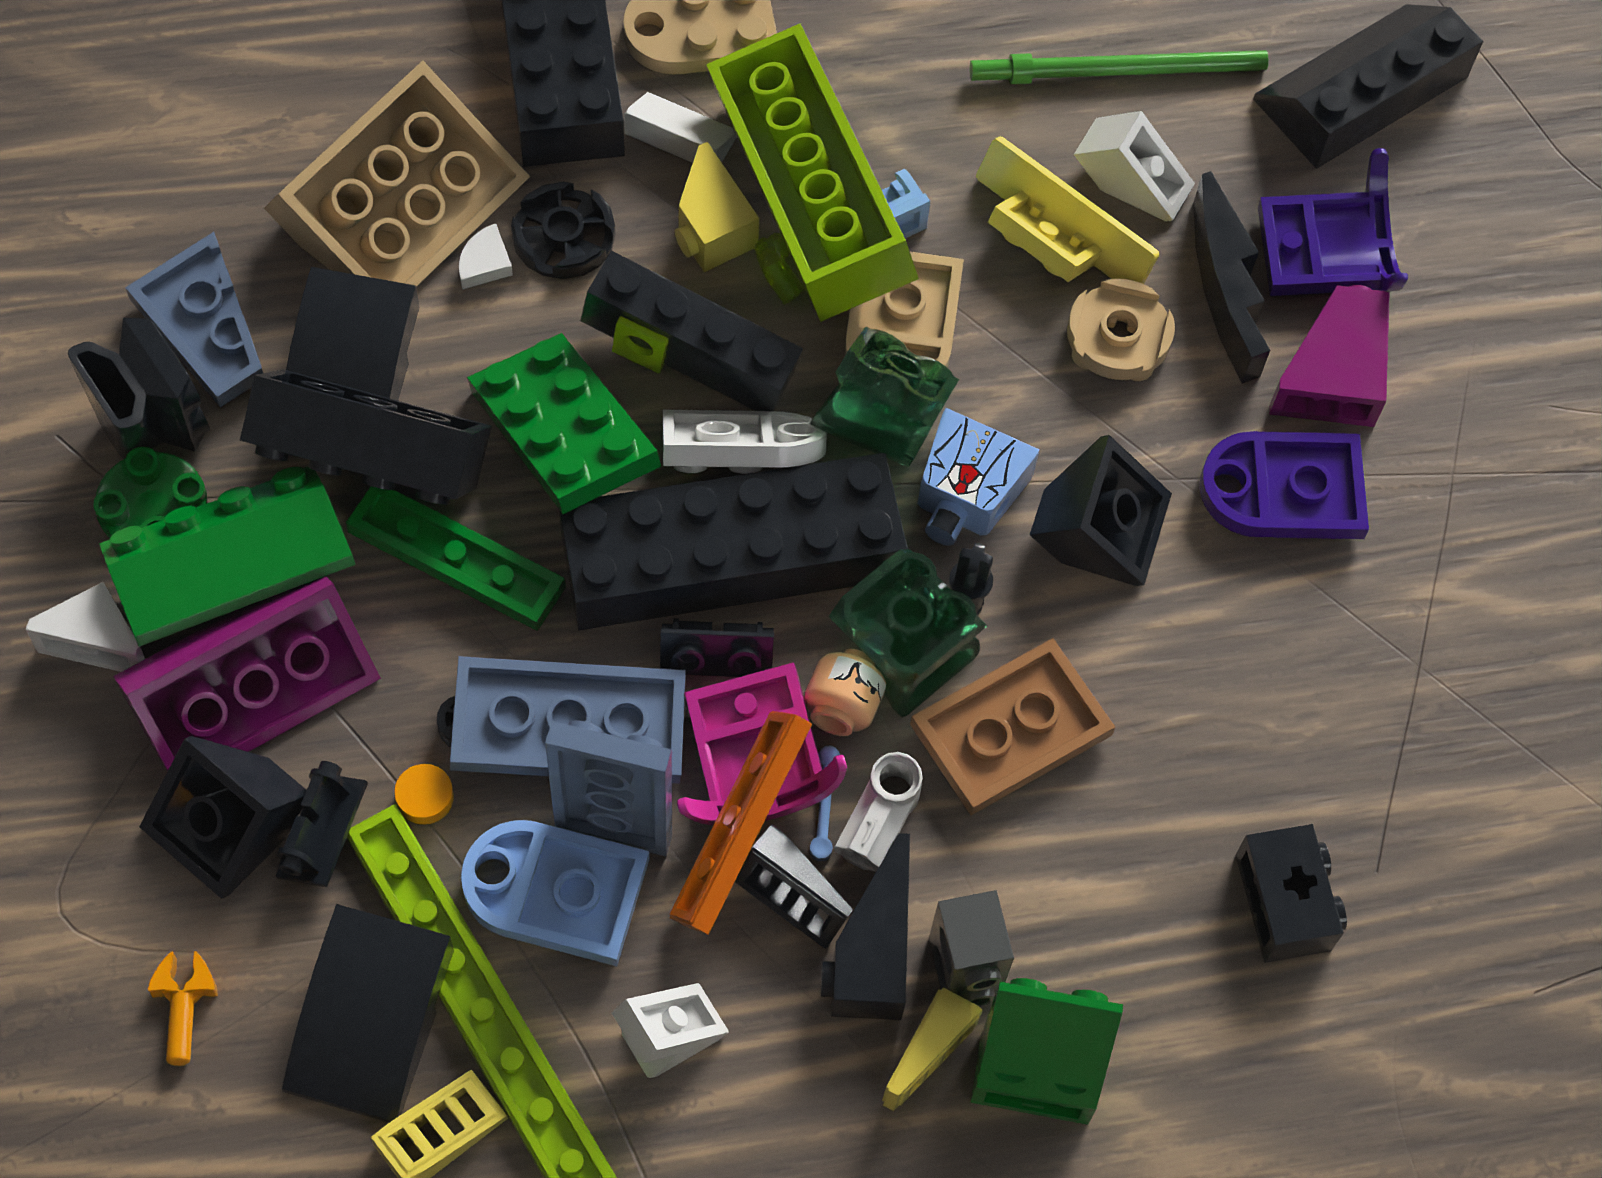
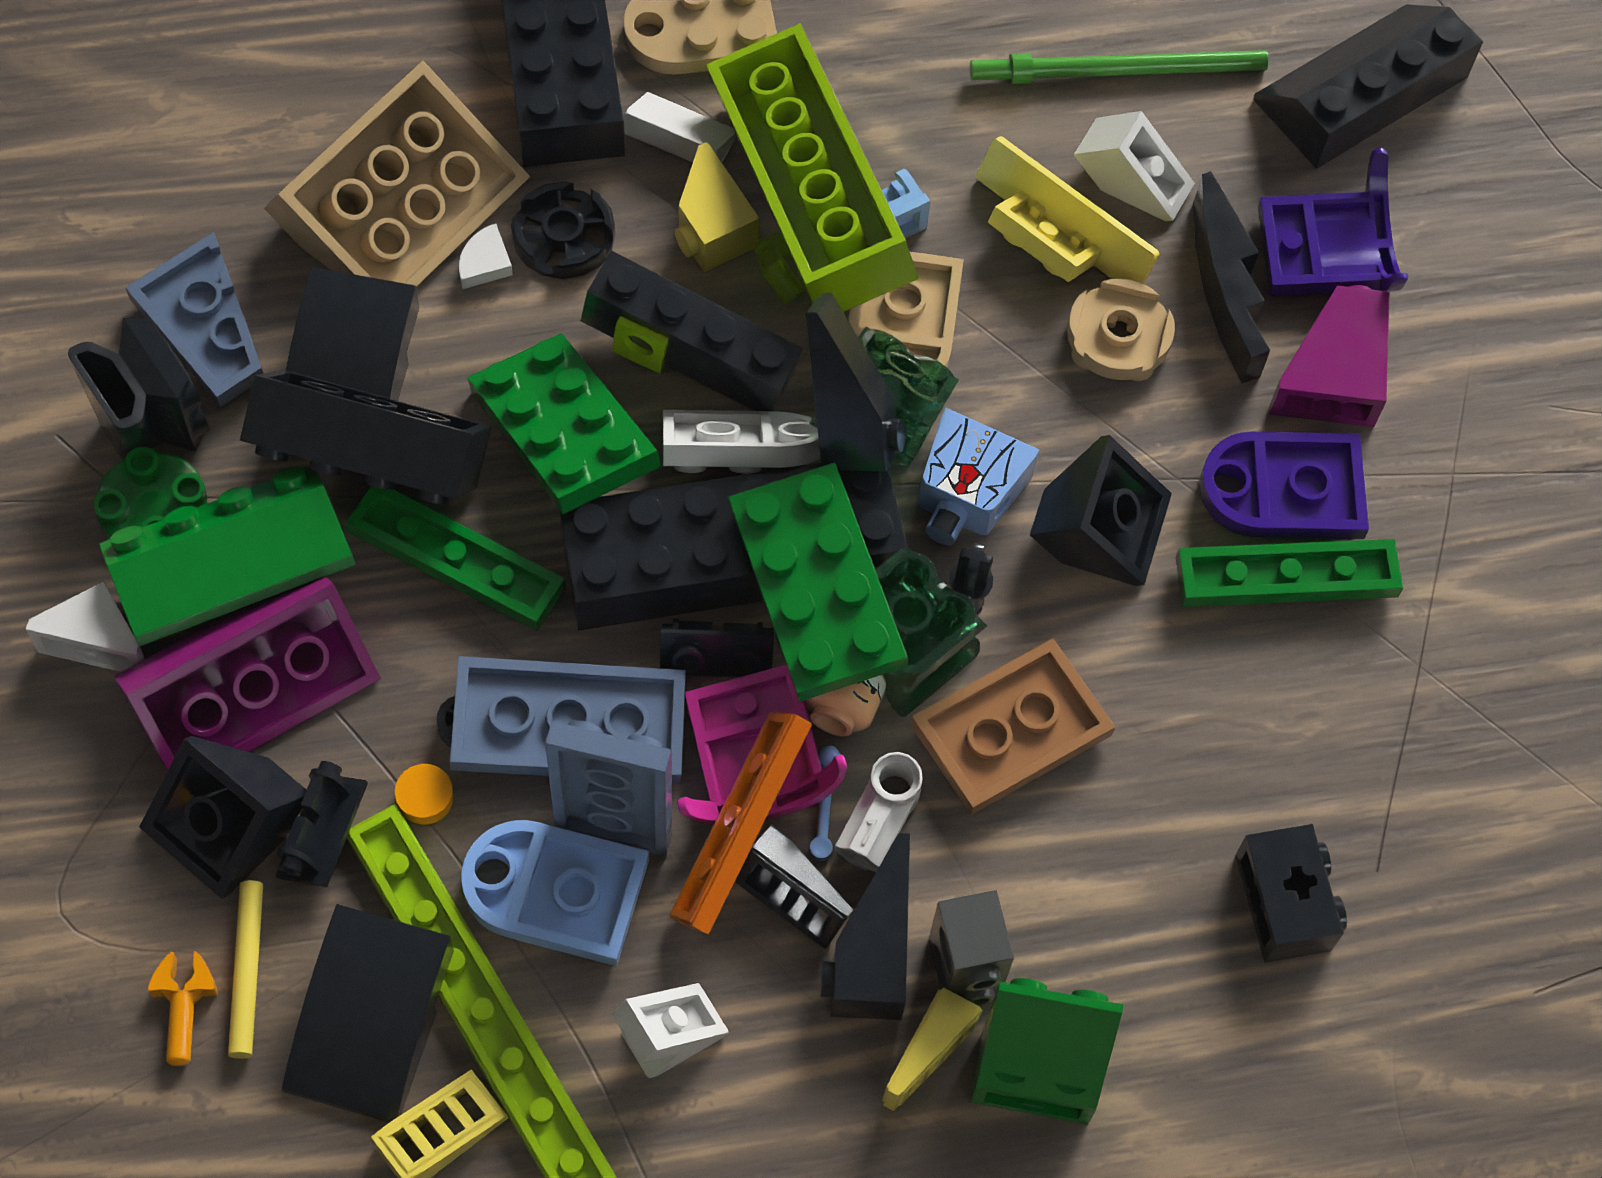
none -> light yellow bar [228,880,263,1059]
none -> green plate [728,462,908,702]
none -> black slope [806,293,905,471]
none -> green plate [1175,539,1403,607]

